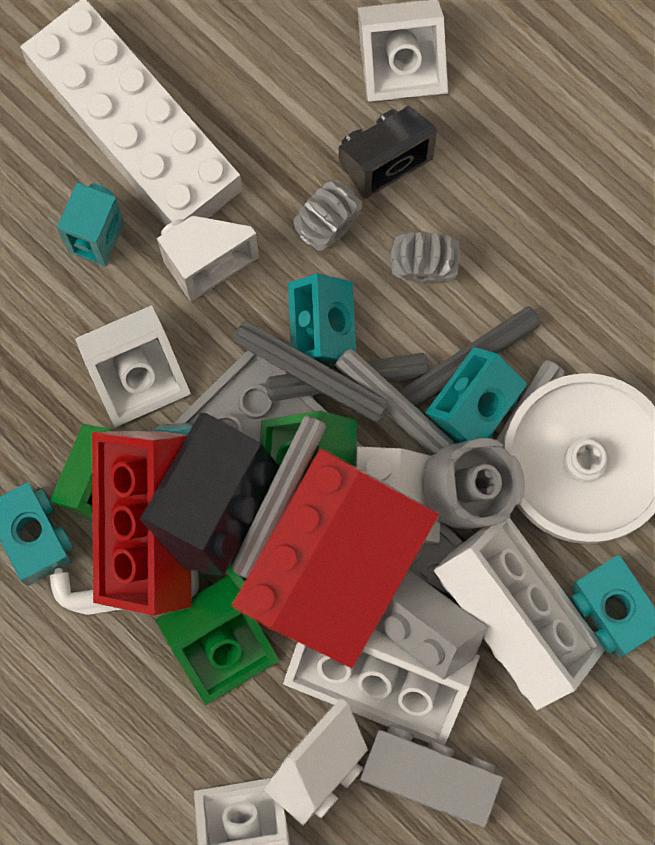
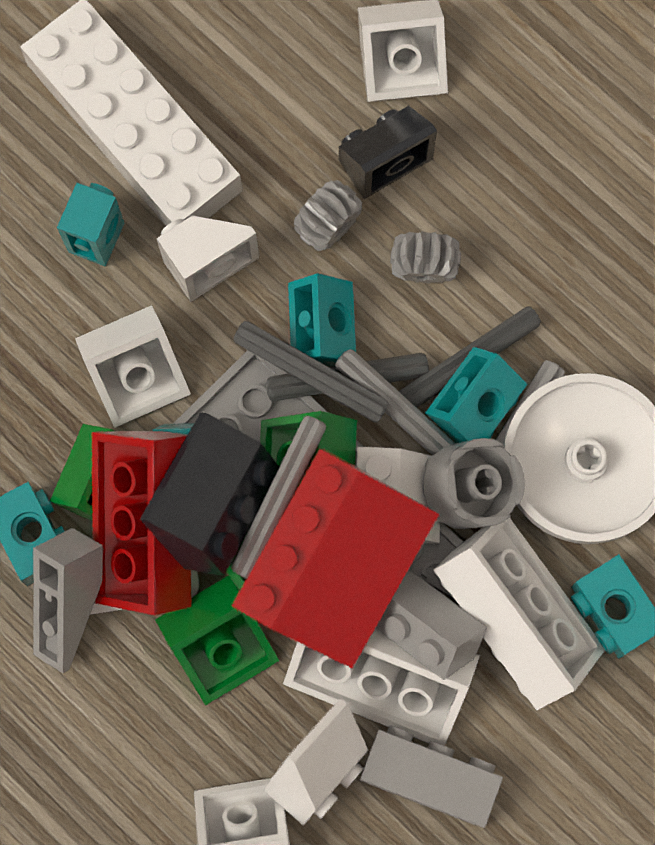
none -> light grey slope [33,528,103,673]

